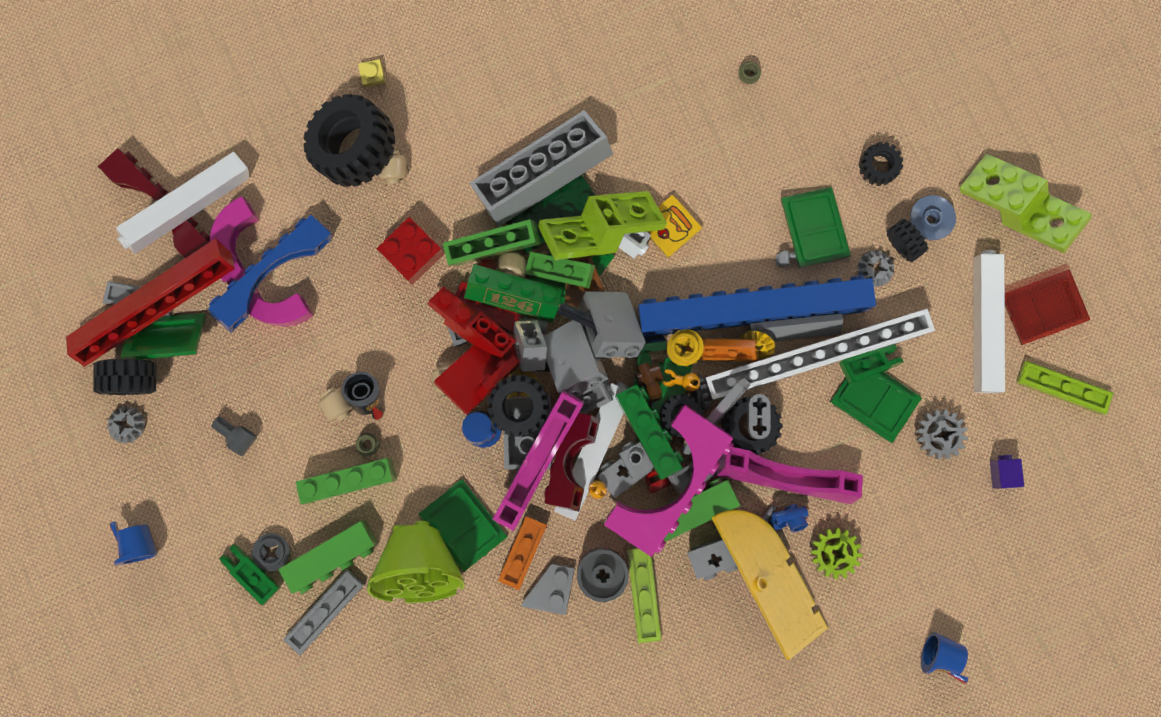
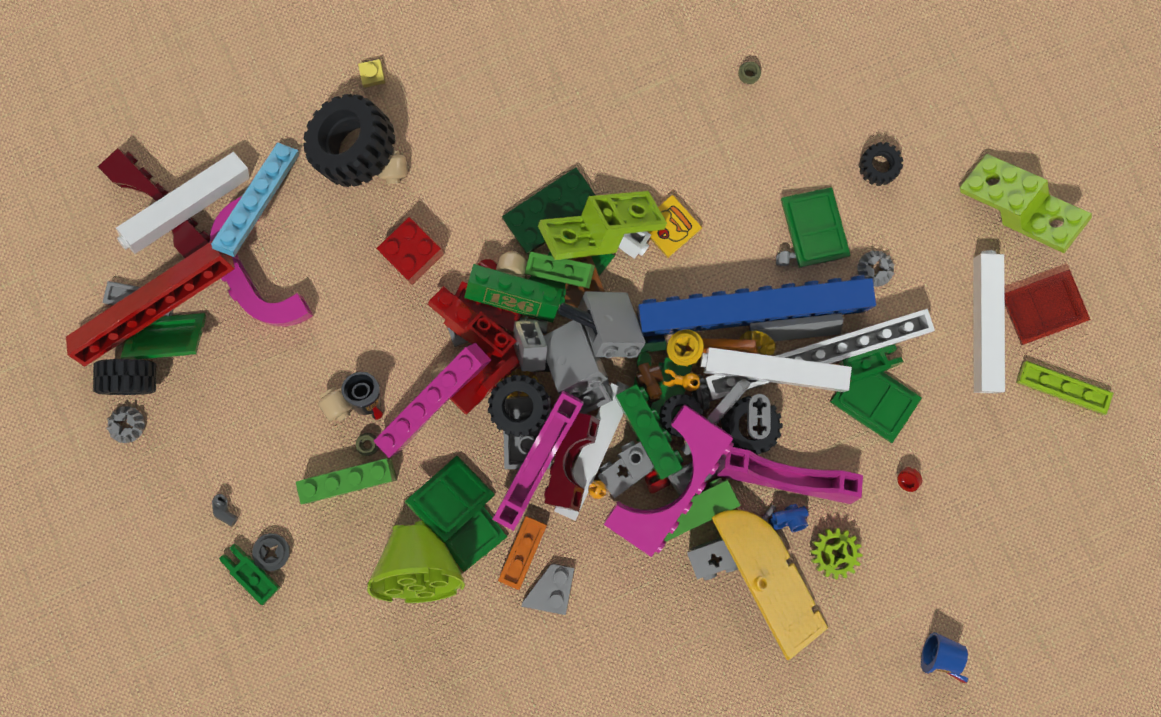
blue hat [110,521,157,566] -> none
blue arch [208,215,331,333] -> none
dark grey axle [211,416,257,456] -> none
bright green brick [278,520,378,595] -> none
light grey tile [283,569,366,655] -> none
bright green brick [443,219,541,266] -> none
blue hat [462,411,502,448] -> none
light grey brick [470,110,613,227] -> none
dark grey wheel [577,547,629,602] -> none
lime tile [627,547,661,643] -> none
black tyre [886,219,928,262] -> none
sand blue dish [910,195,956,240] -> none
light grey gear [915,409,968,460] -> none
dark purple brick [990,455,1024,489] -> none
none -> medium azure plate [211,142,299,257]
none -> dark grey arm [212,494,238,527]
none -> dark pink arch [374,343,491,458]
none -> green piece [405,456,495,543]
none -> white brick [701,347,852,392]
none -> red tile [897,467,923,492]

